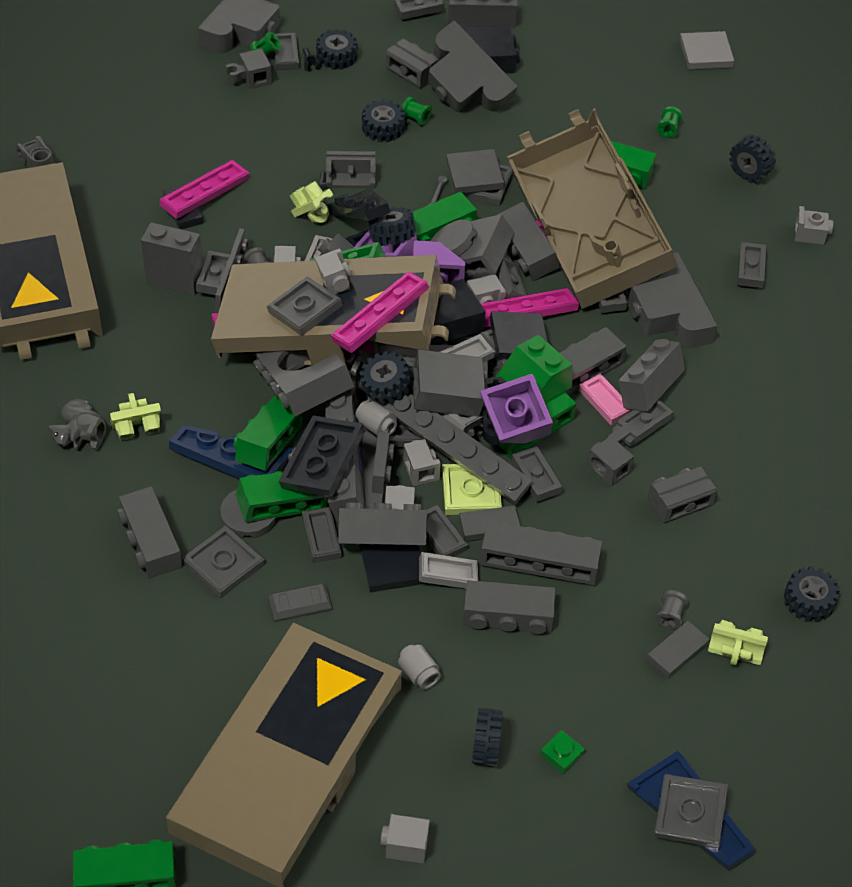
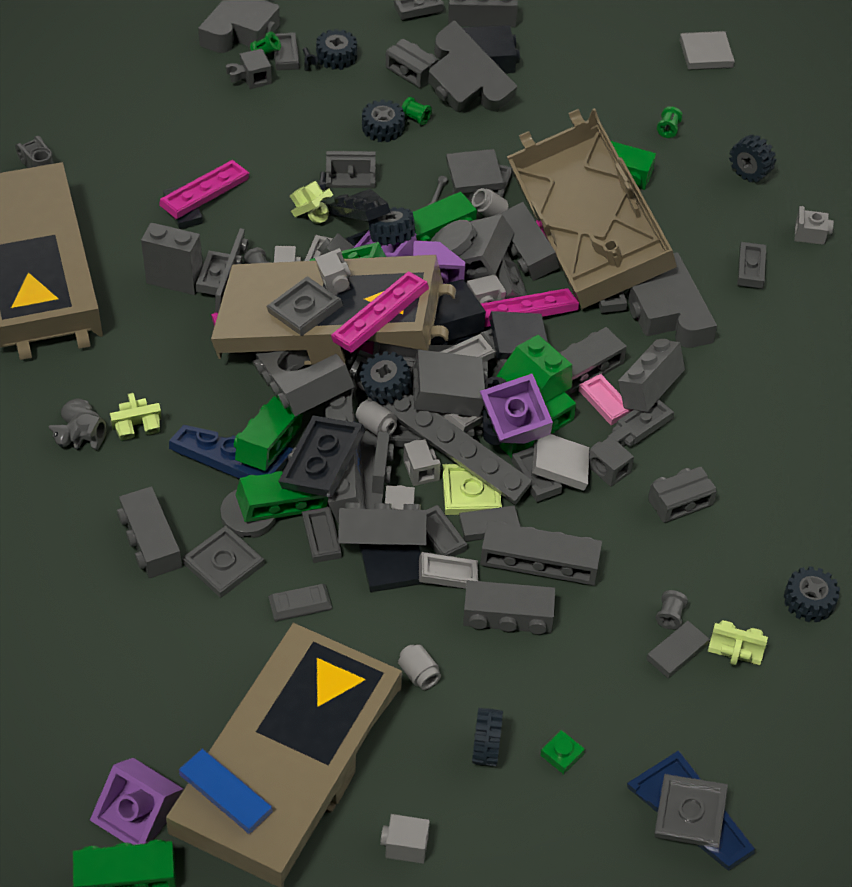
none -> medium lavender slope [90,758,183,845]
none -> blue tile [179,749,272,834]
none -> light grey brick [472,188,508,217]
none -> light grey tile [532,434,589,491]

